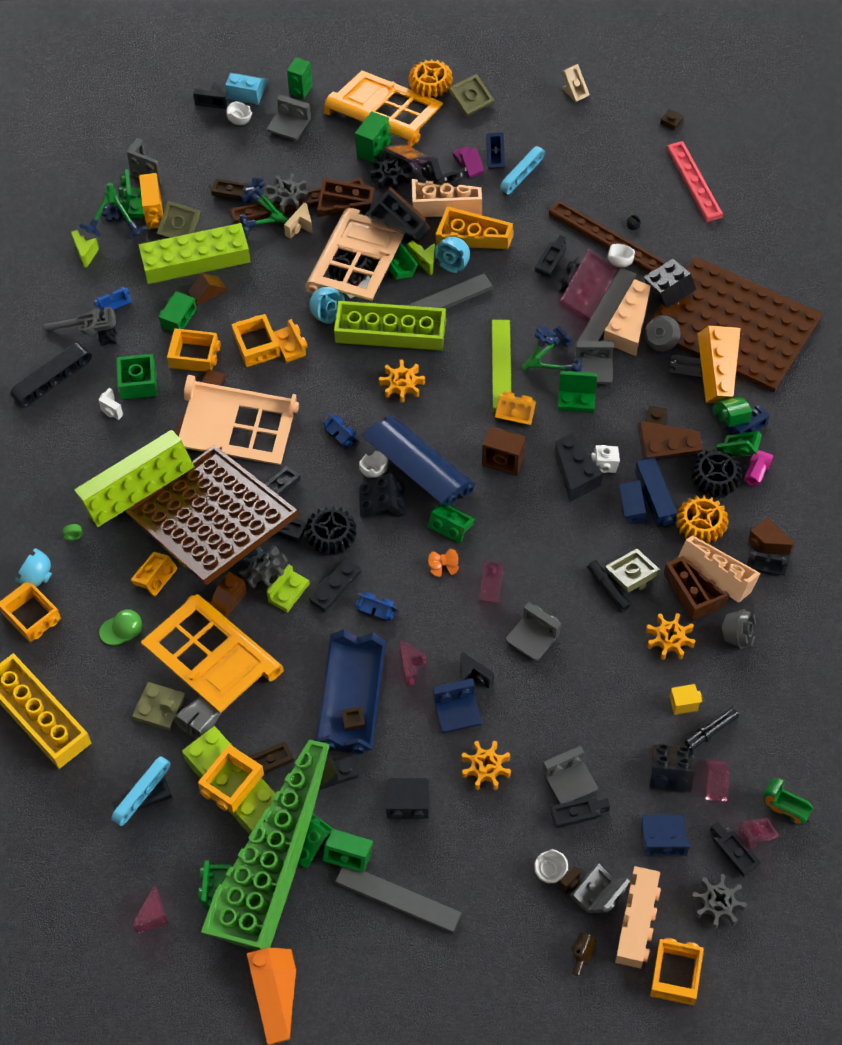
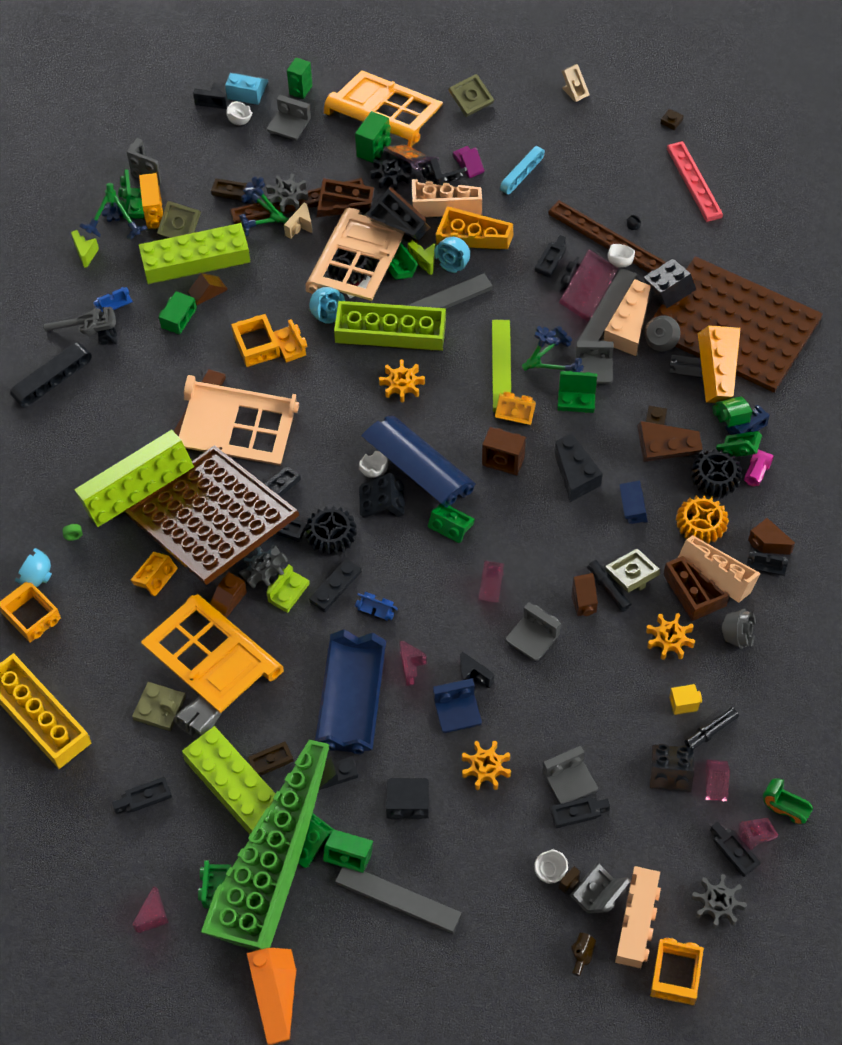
white bracket [98,388,123,420] -> none
bright green cap [99,609,143,646] -> none
medium azure beam [111,756,171,826] -> none
green brick [117,354,158,400] -> none
light orange window [167,328,221,372] -> none
light orange window [198,744,264,813] -> none
blue hinge [323,413,359,447] -> none
dark brown plate [342,706,366,732] -> none
light orange gear [408,59,453,98] -> none
orange piece [428,549,459,577] -> none
dark blue slope [486,132,505,168] -> none
white brick [590,445,620,473] -> none
dark blue brick [635,457,677,527] -> none
dark blue bracket [642,815,690,856] -> none
none -> reddish brown slope [571,573,598,616]

